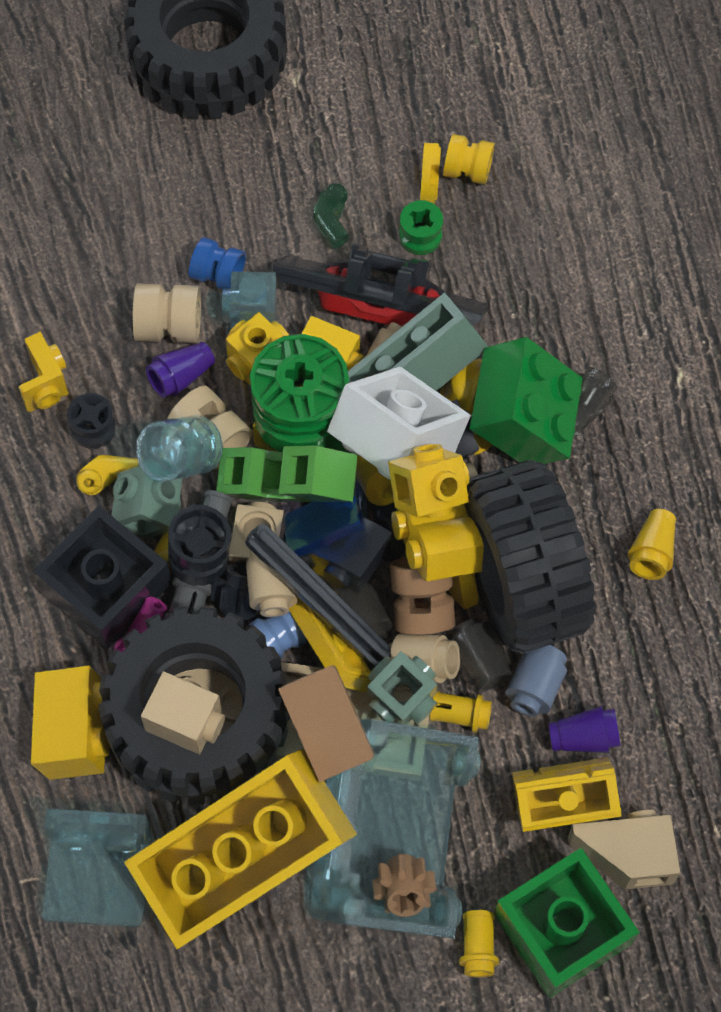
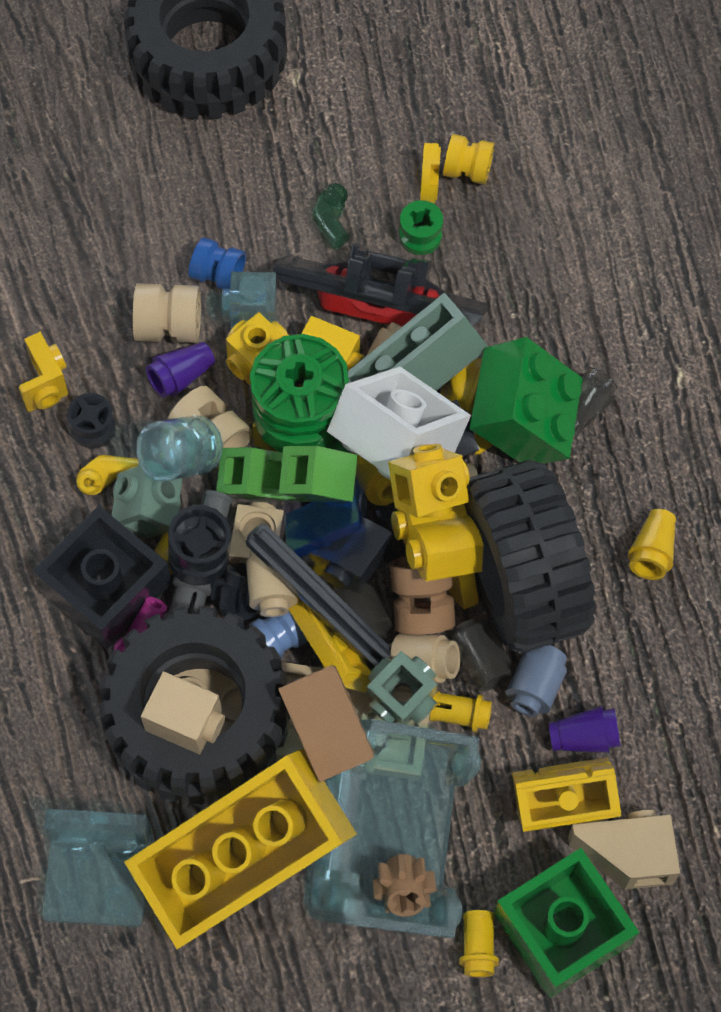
yellow brick [31,666,111,780] -> none

